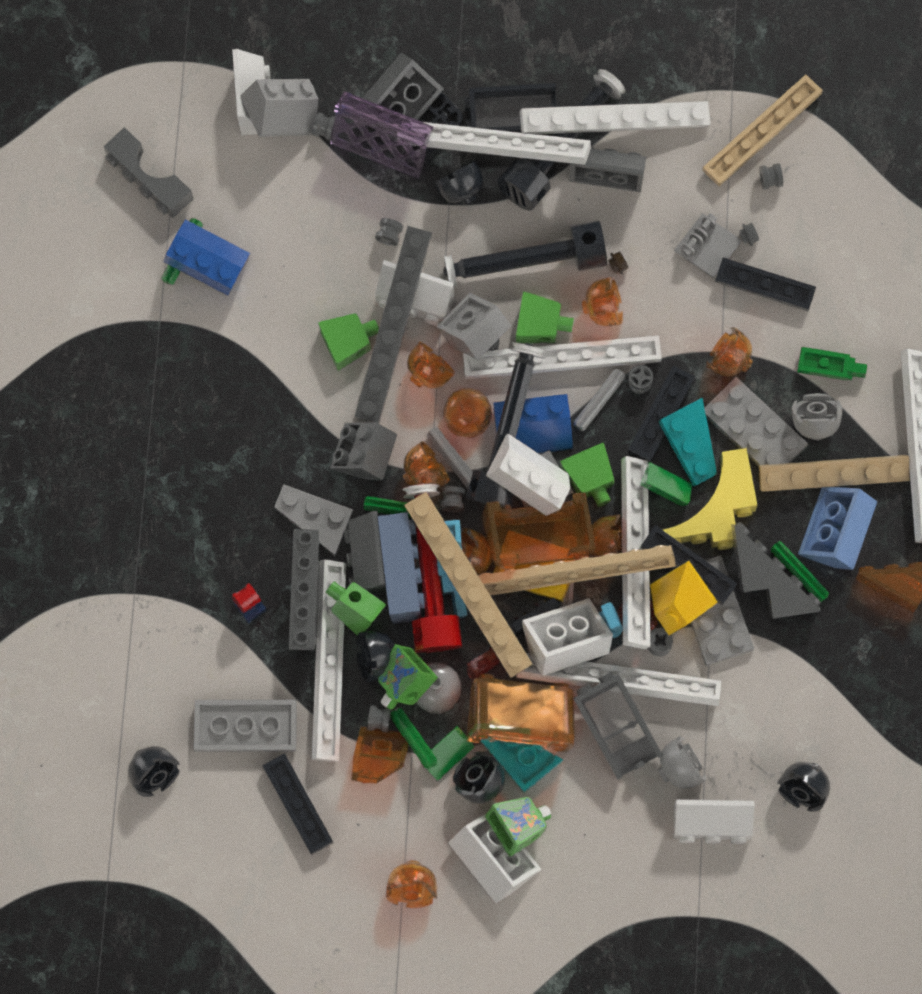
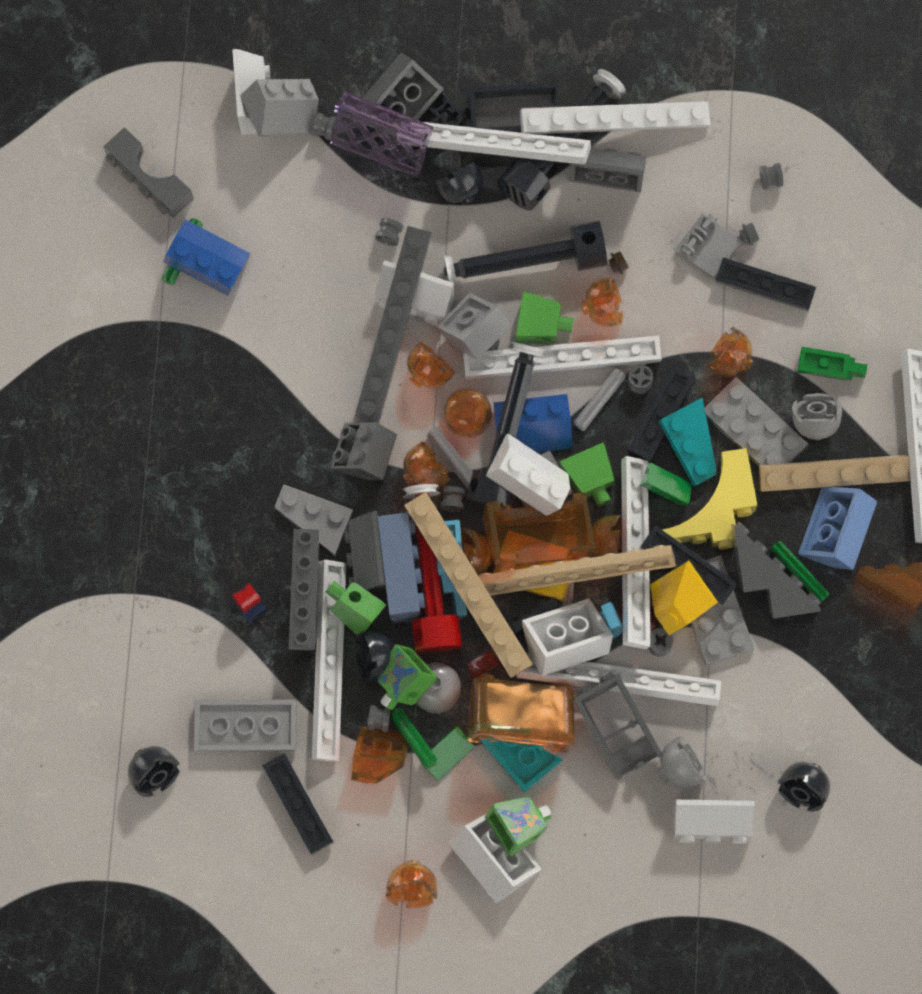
bright green torso [318,313,379,371] -> none
green axle [364,496,437,518] -> none
black cylinder [453,751,505,804] -> none
tan plate [702,75,823,187] -> none

